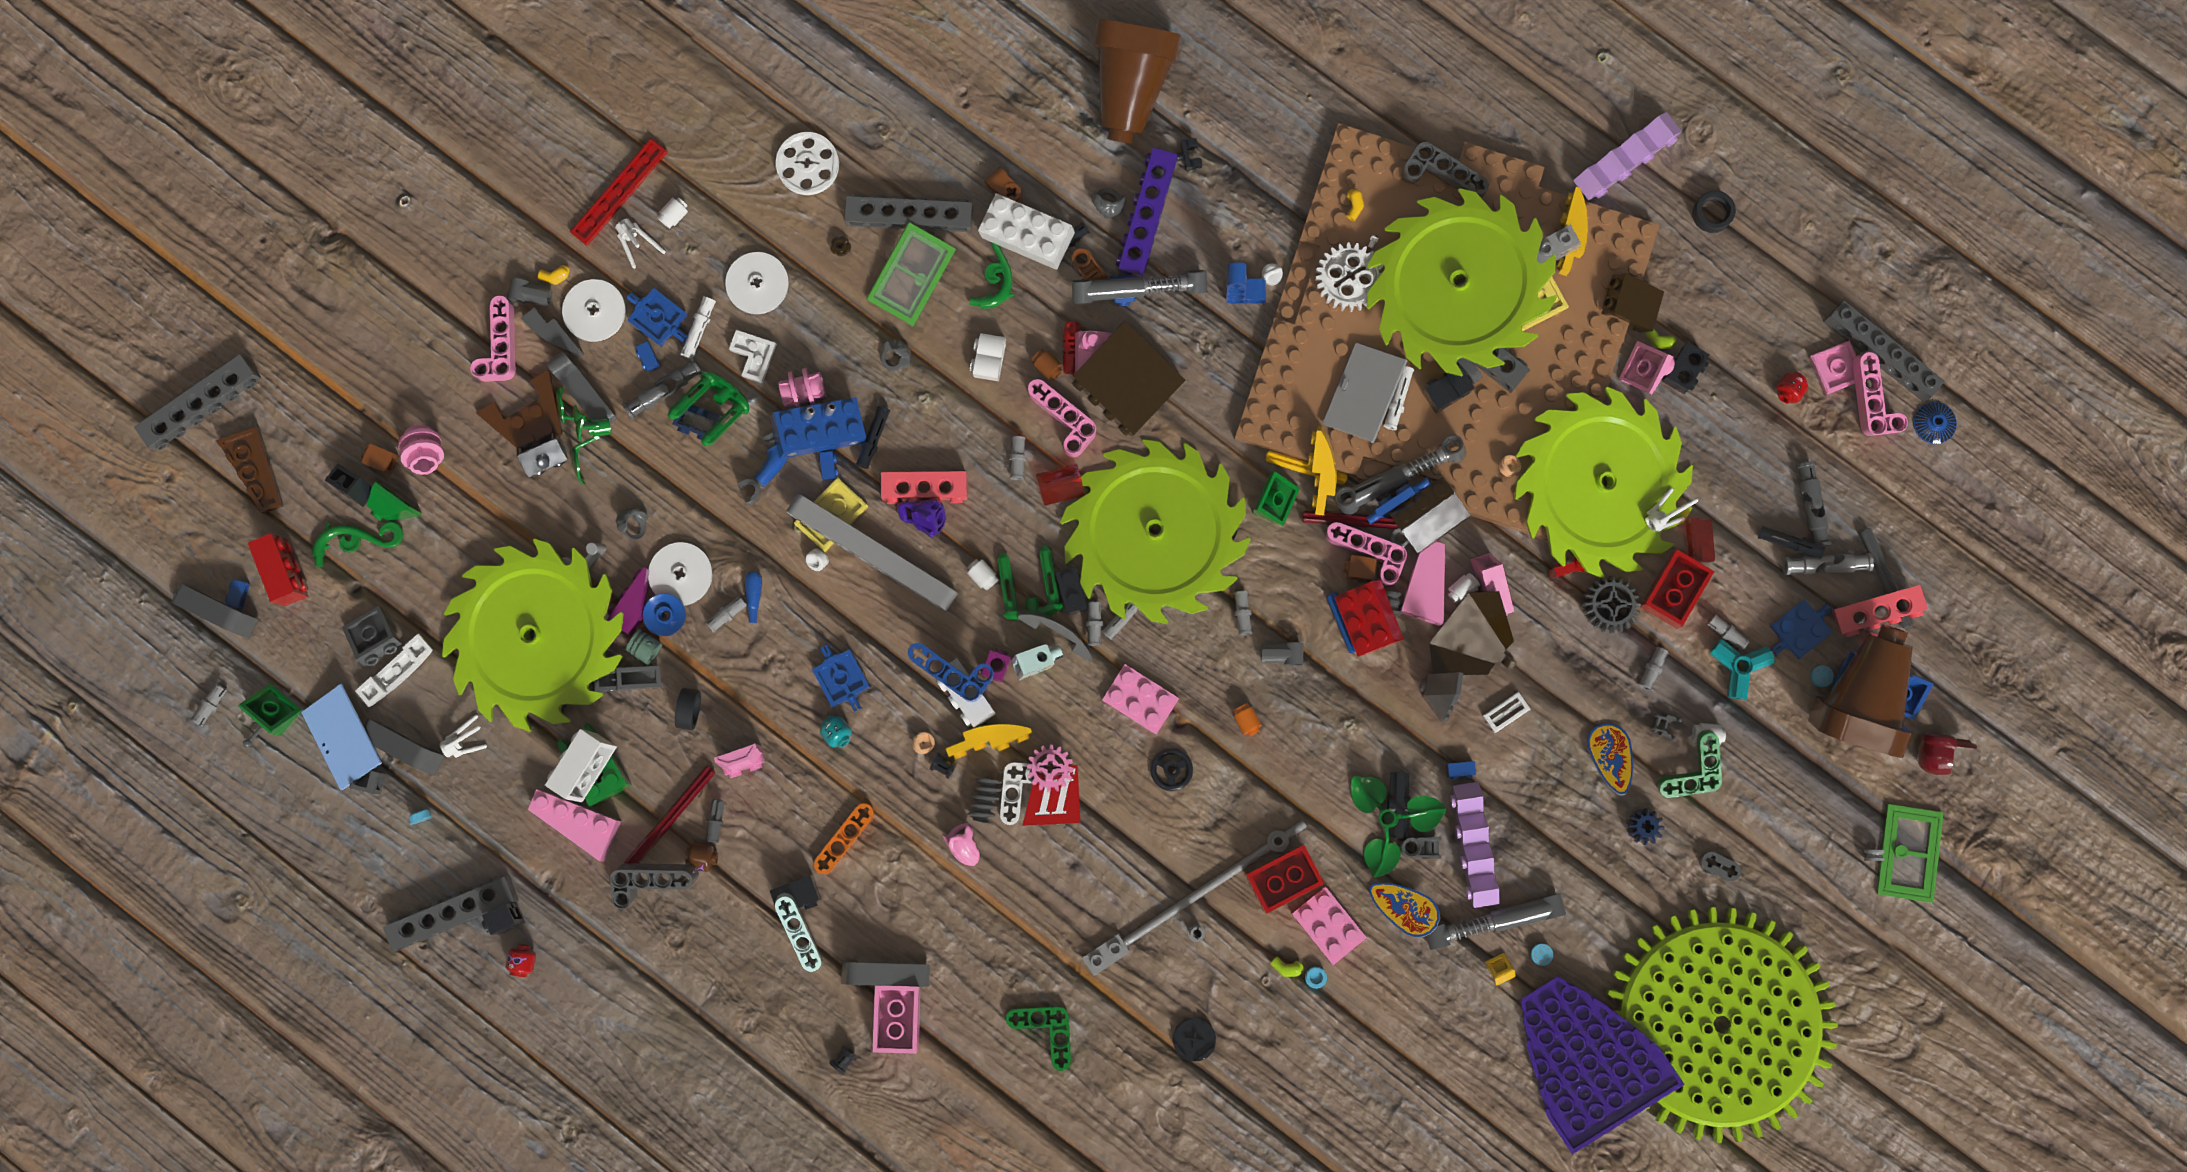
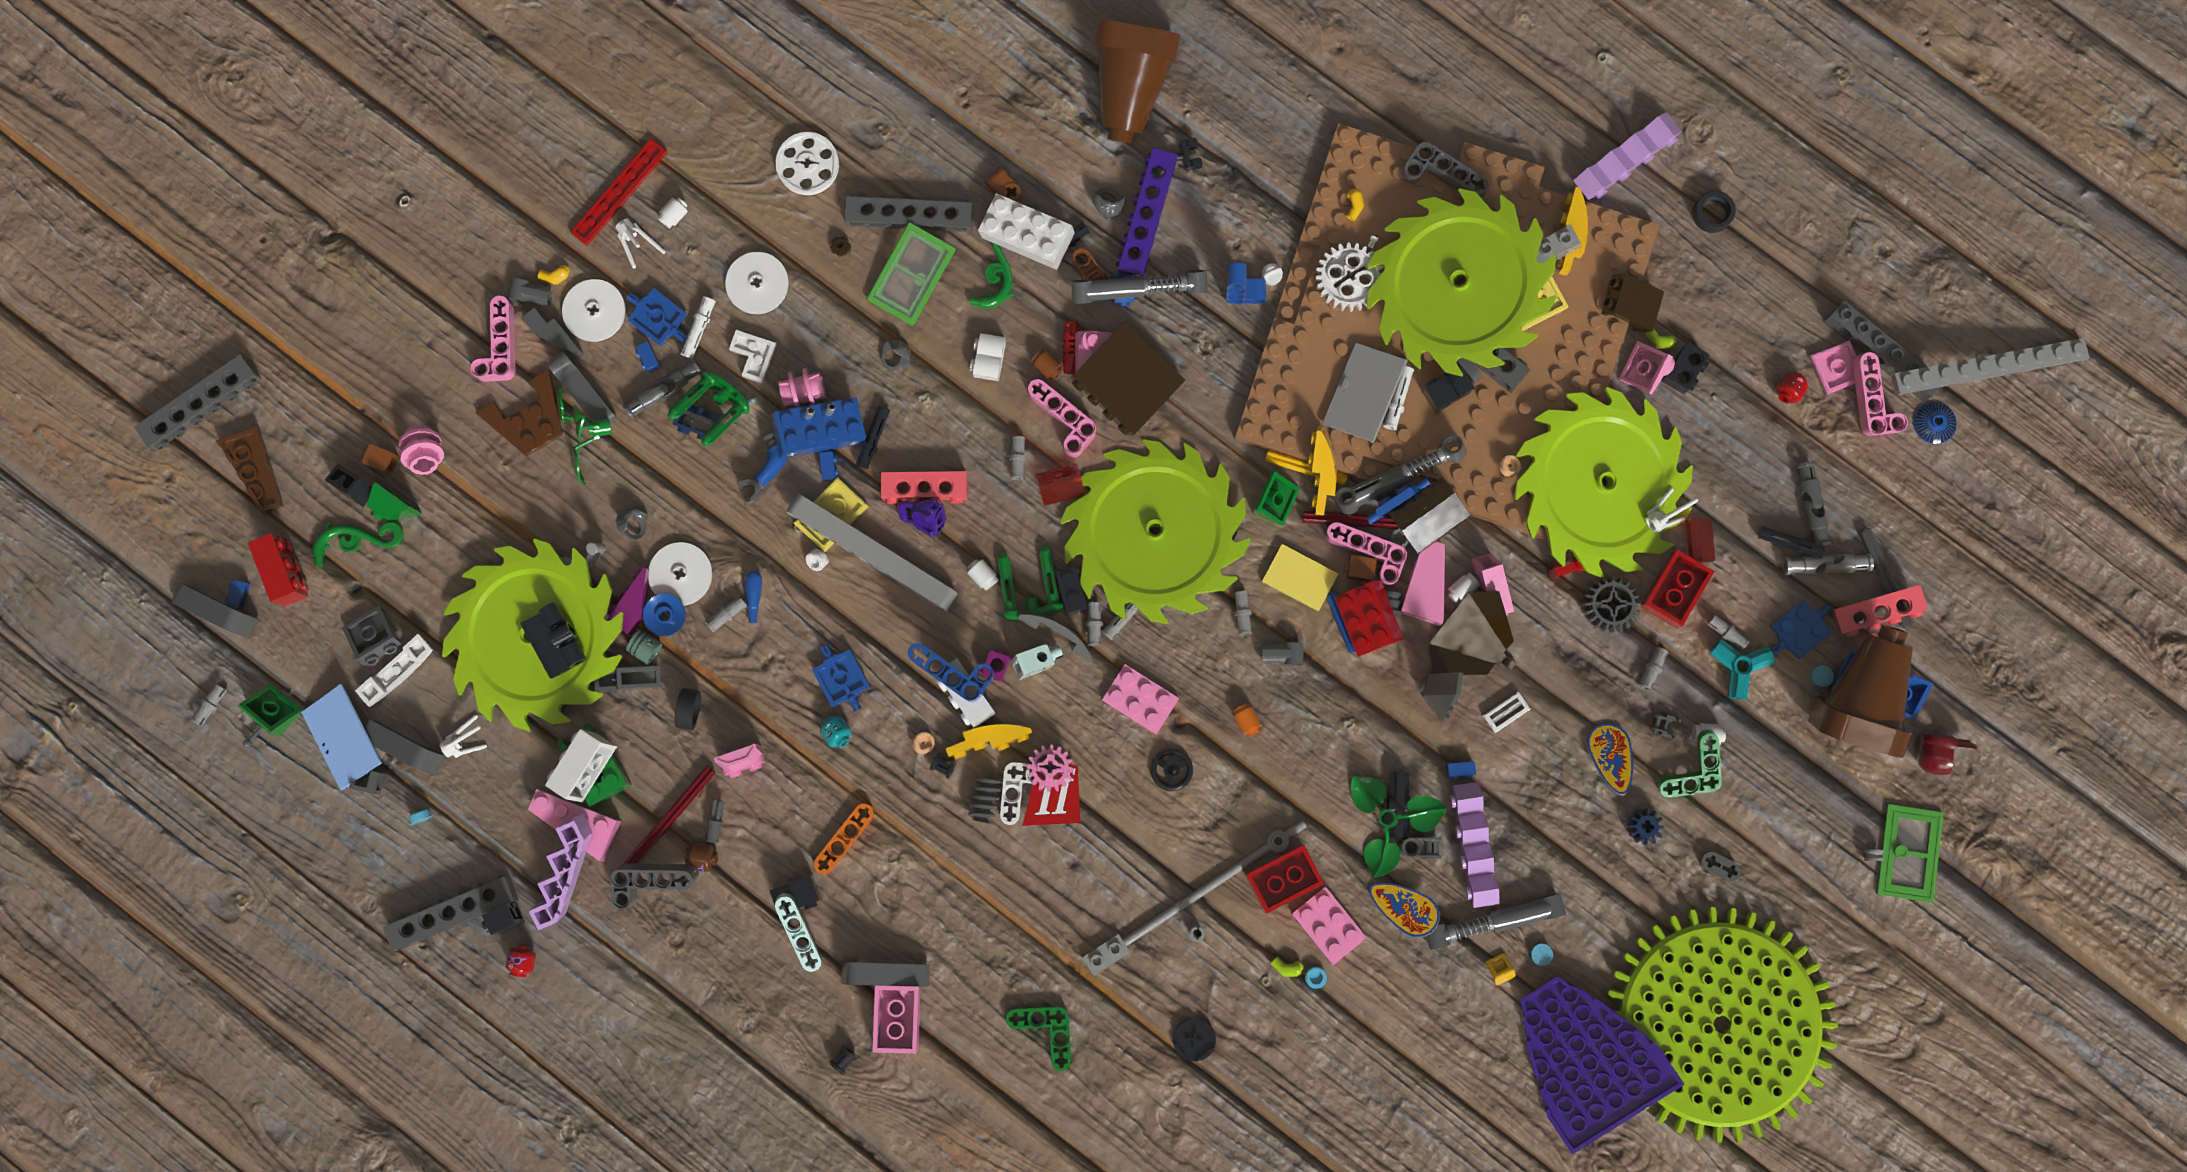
piece [516,431,567,477] -> none
bright pink piece [942,823,980,866] -> none
none -> black panel [521,602,587,679]
none -> lavender brick [529,813,593,930]
none -> light yellow tile [1262,544,1338,612]
none -> light grey plate [1891,338,2090,396]

